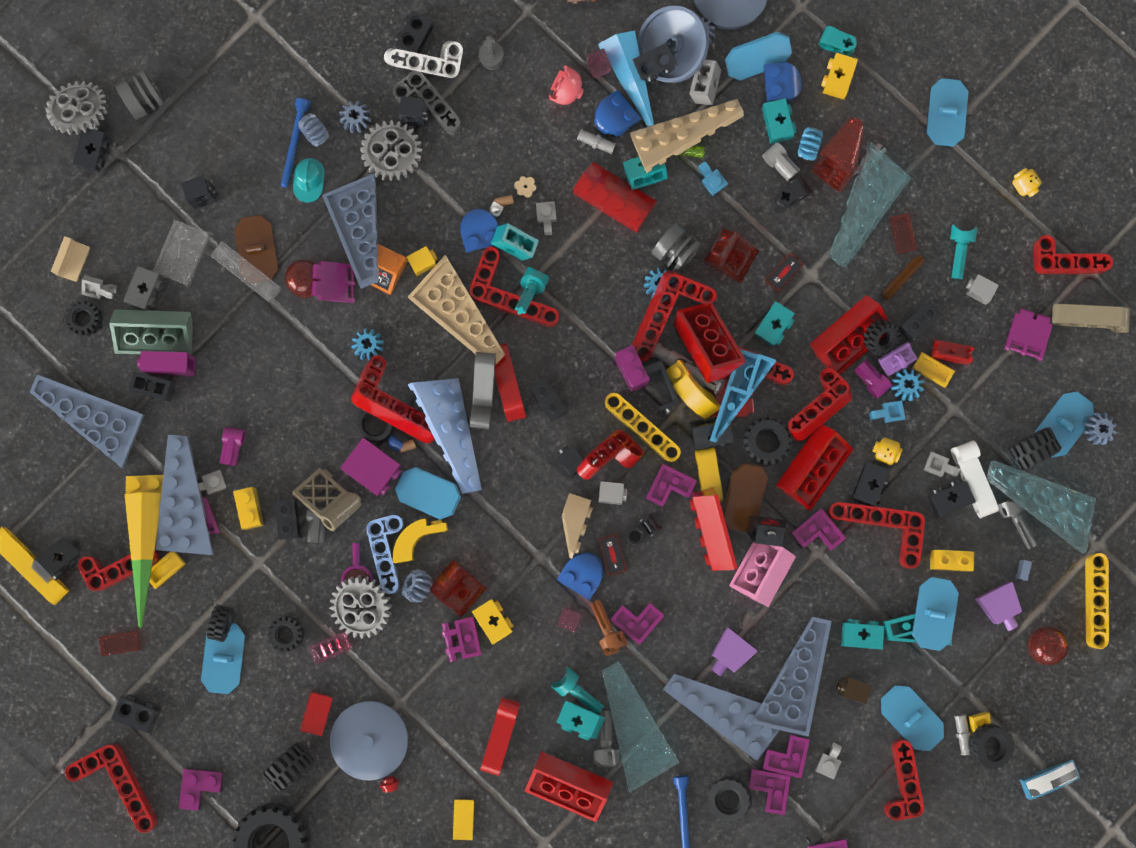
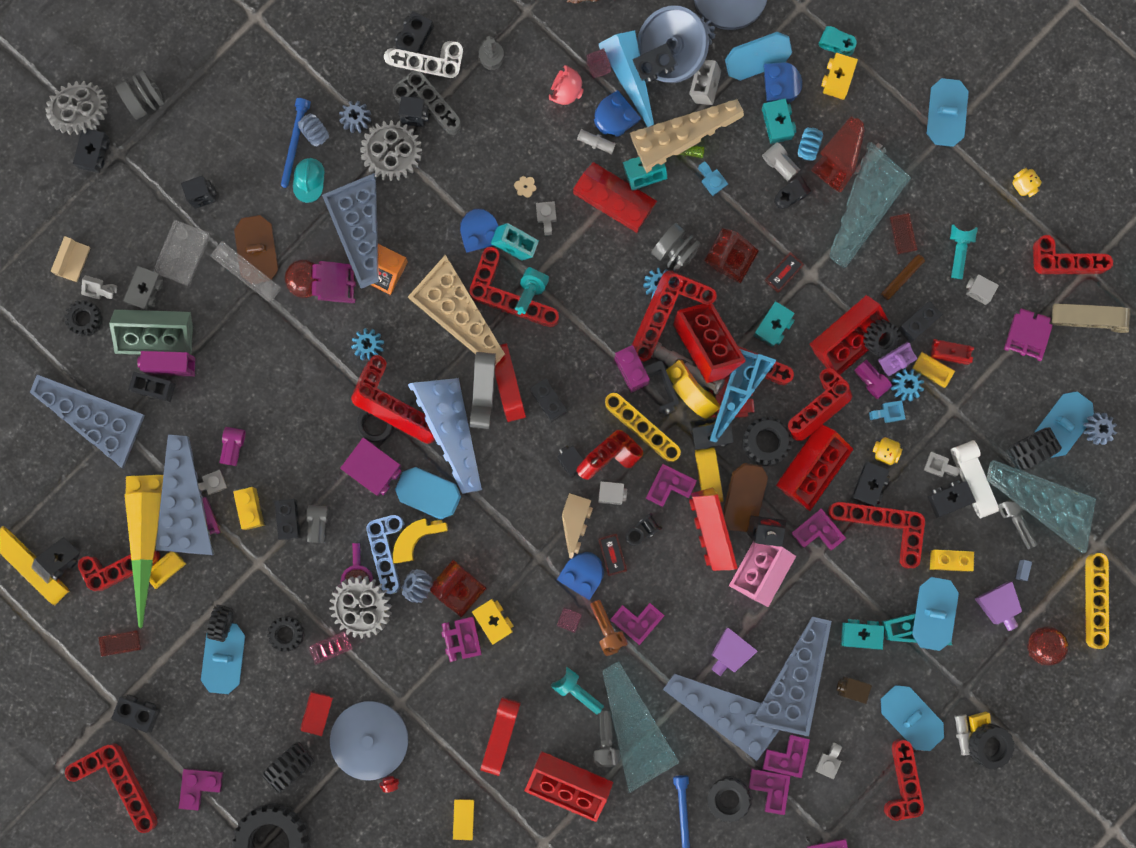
dark tan piece [292,468,361,531] -> none
arm [388,435,416,453] -> none
yellow brick [407,246,438,276] -> none
arm [490,195,514,217] -> none
teal brick [556,701,605,741] -> none
slope [1020,759,1080,800] -> none

